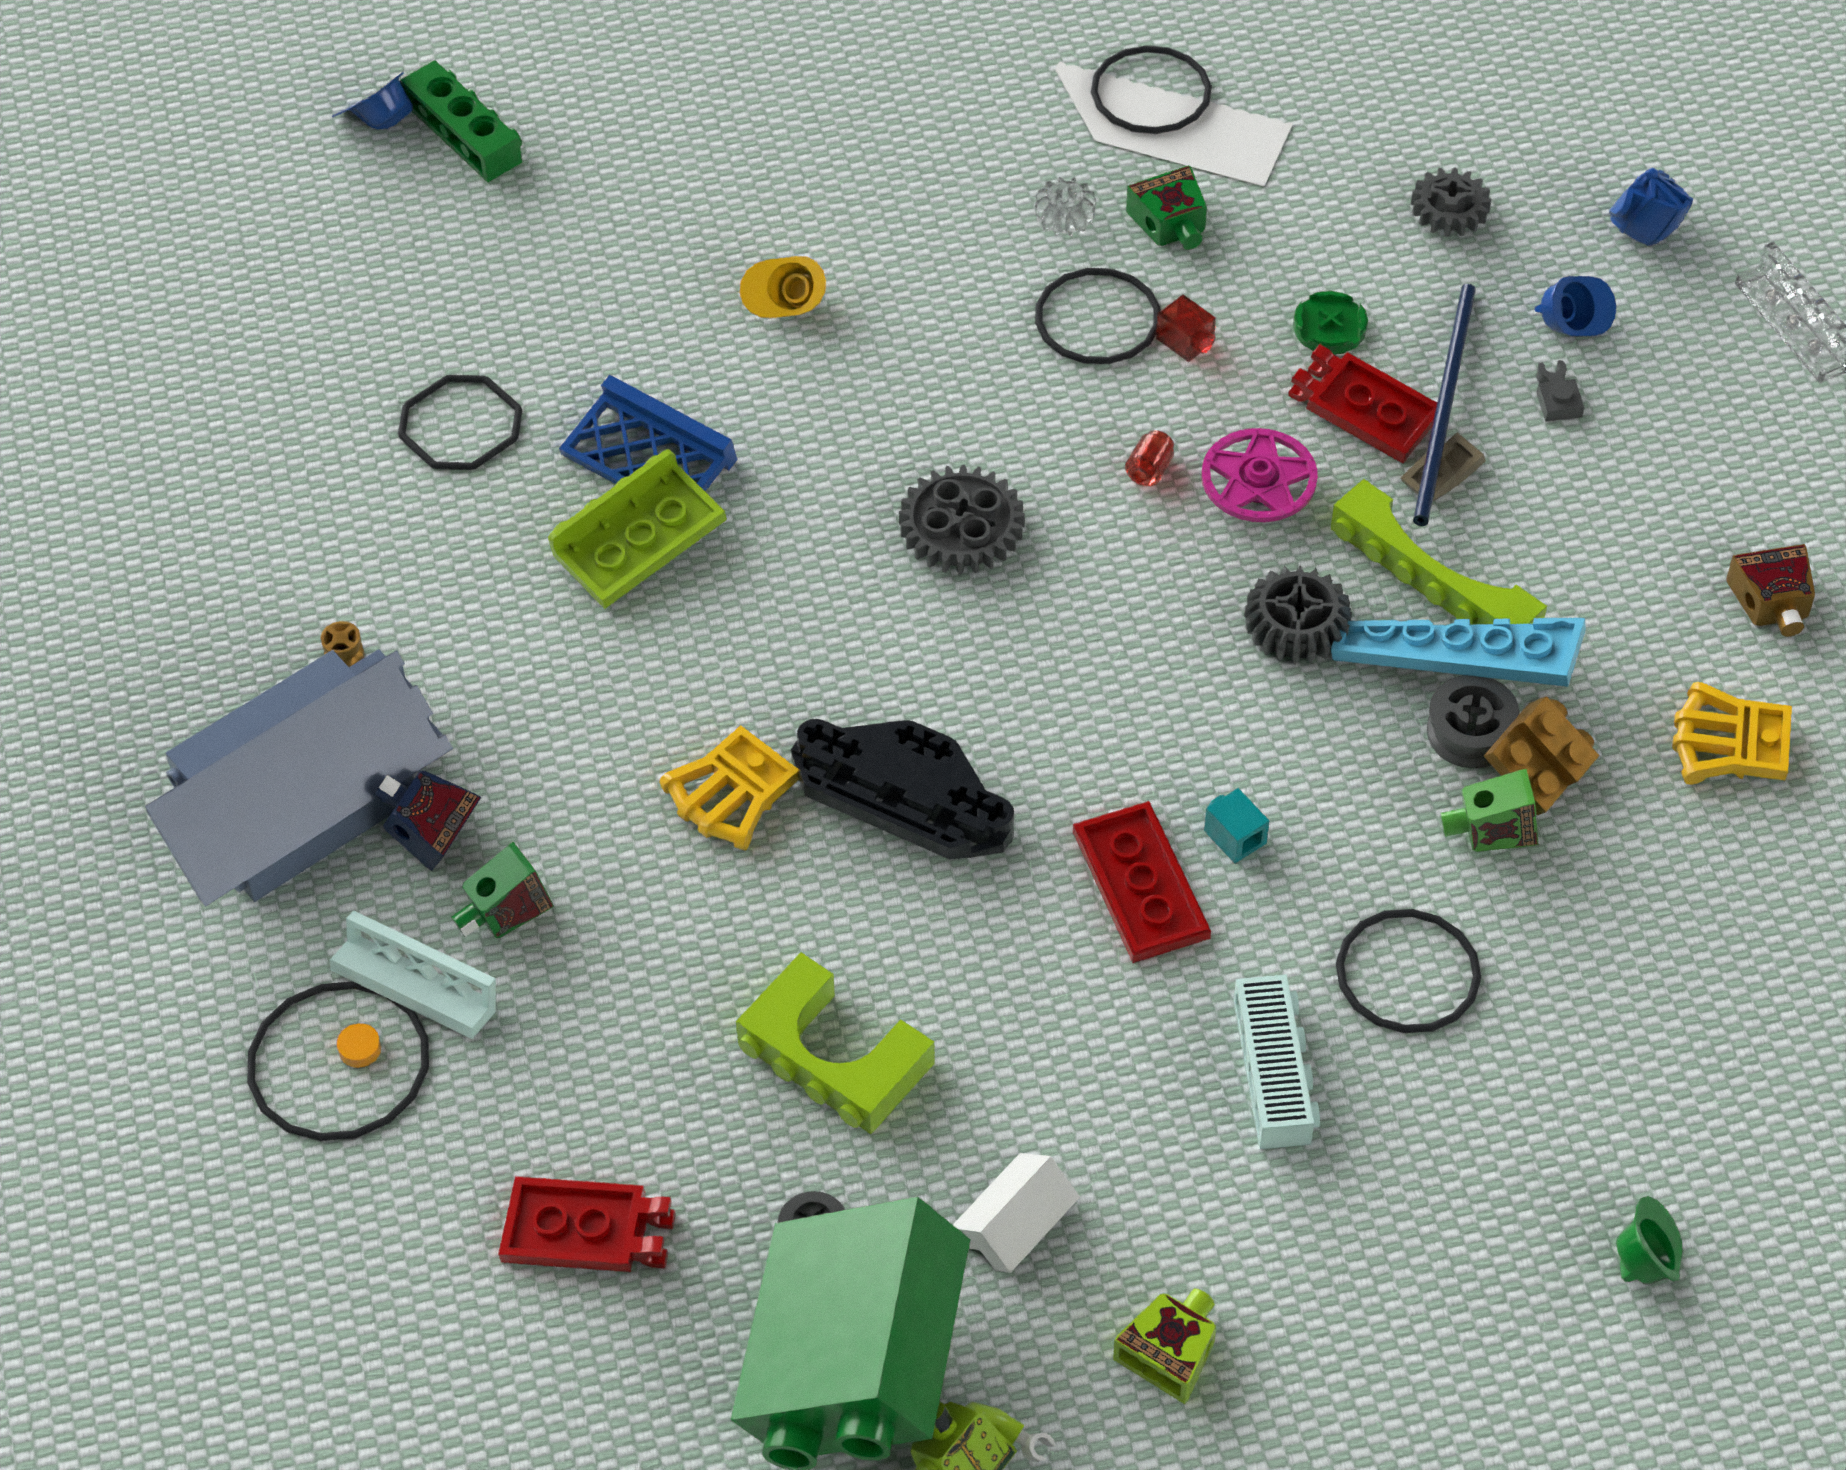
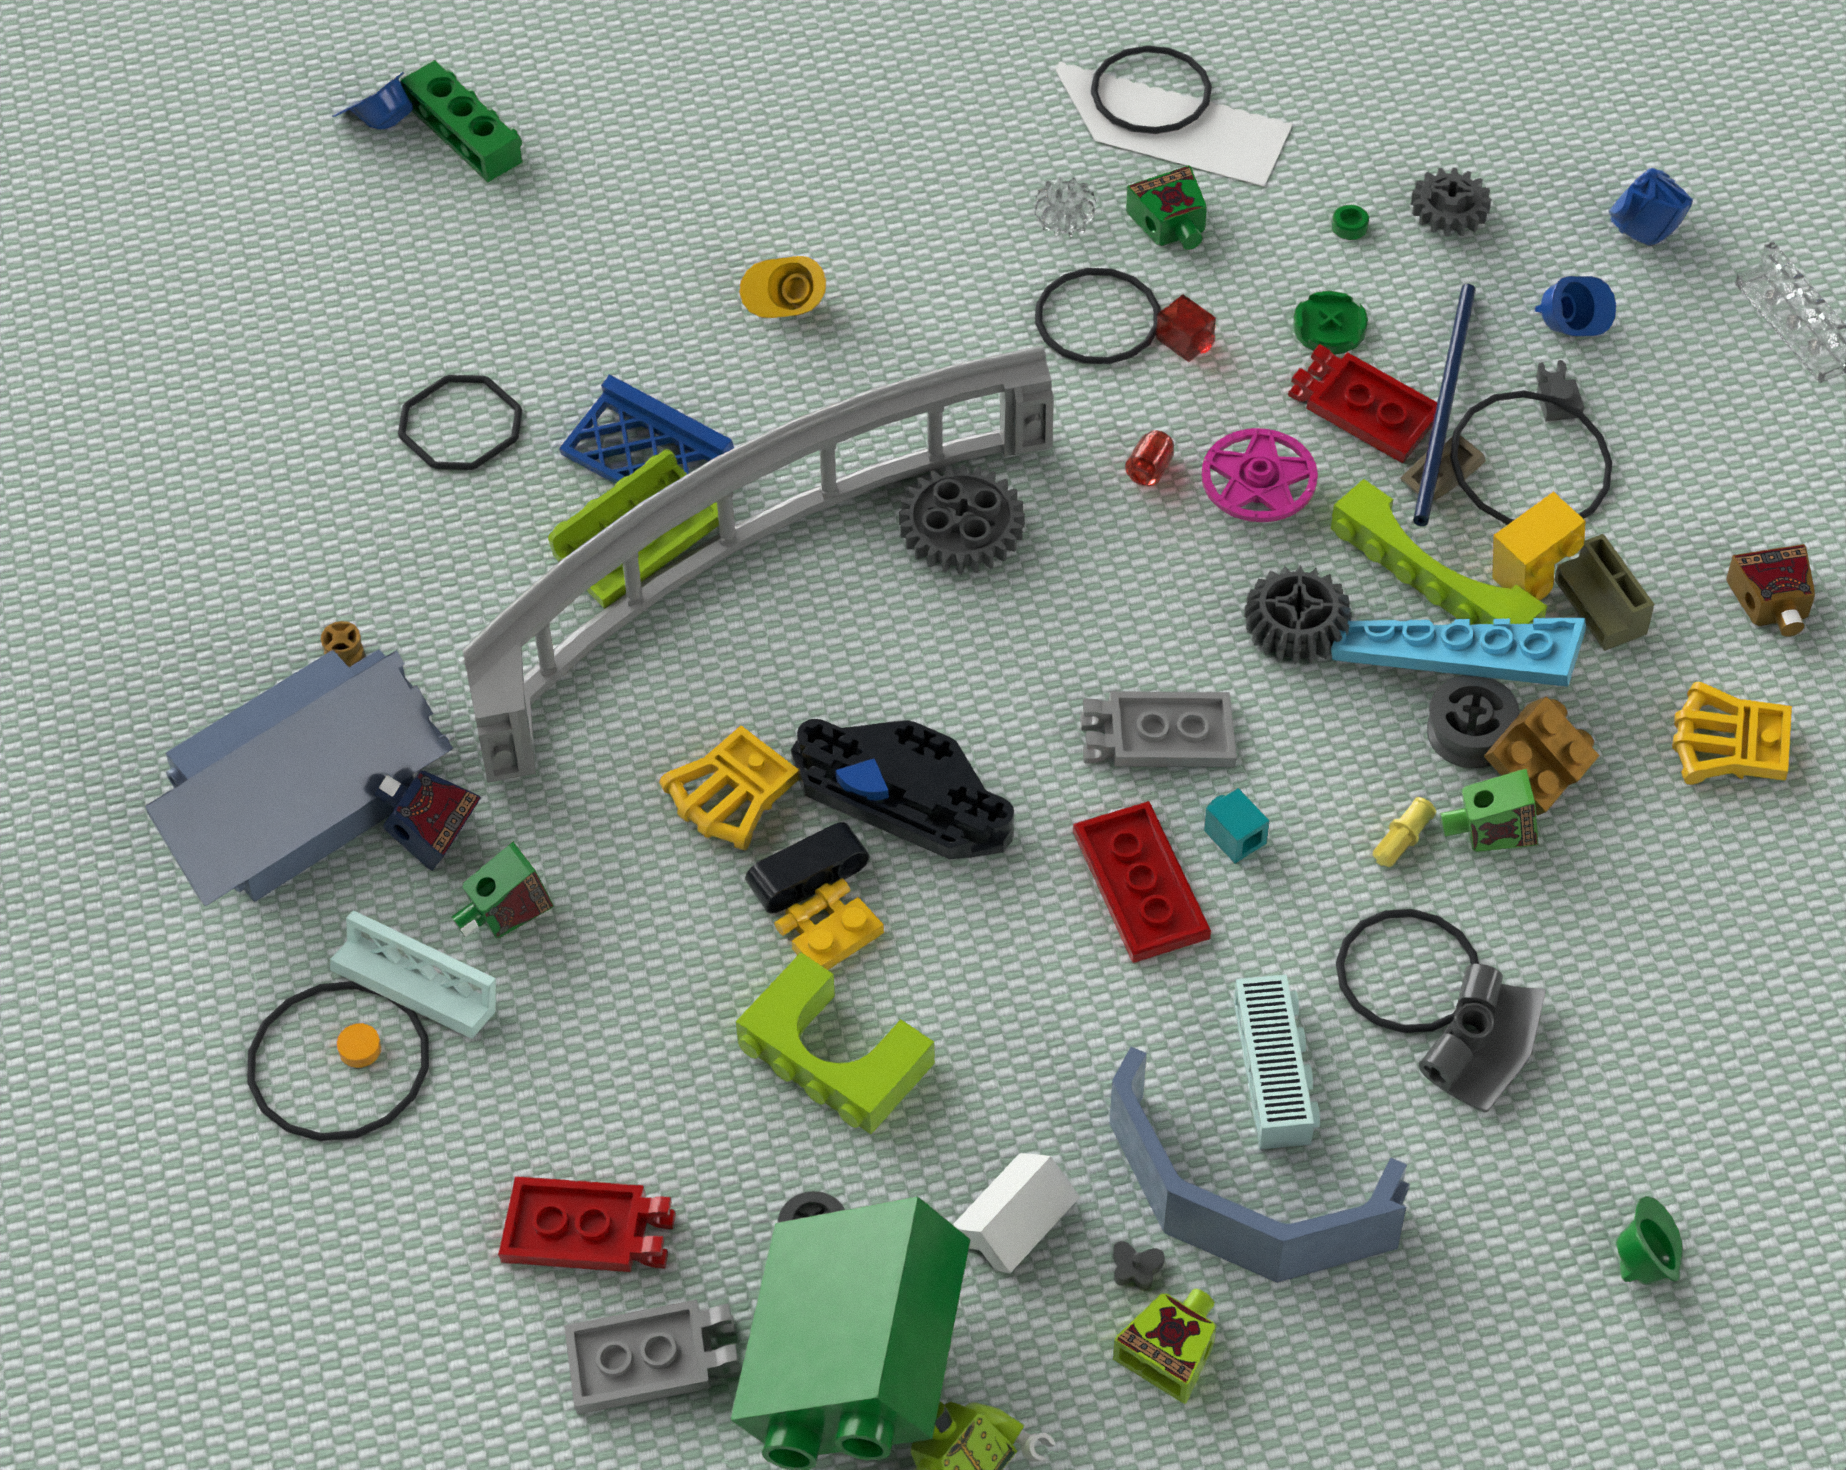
none -> light grey piece [462,345,1054,783]
none -> light grey tile [564,1299,742,1415]
none -> black beam [745,822,870,914]
none -> yellow plate [774,878,884,970]
none -> blue tile [836,758,889,800]
none -> light grey tile [1080,691,1237,767]
none -> sand blue panel [1109,1047,1410,1283]
none -> dark grey piece [1113,1241,1165,1291]
none -> green tile [1332,205,1369,240]
none -> light yellow axle [1372,797,1436,867]
none -> dark grey panel [1419,964,1546,1112]
none -> black piece [1450,390,1612,525]
none -> yellow brick [1492,491,1586,600]
none -> olive piece [1554,533,1655,651]

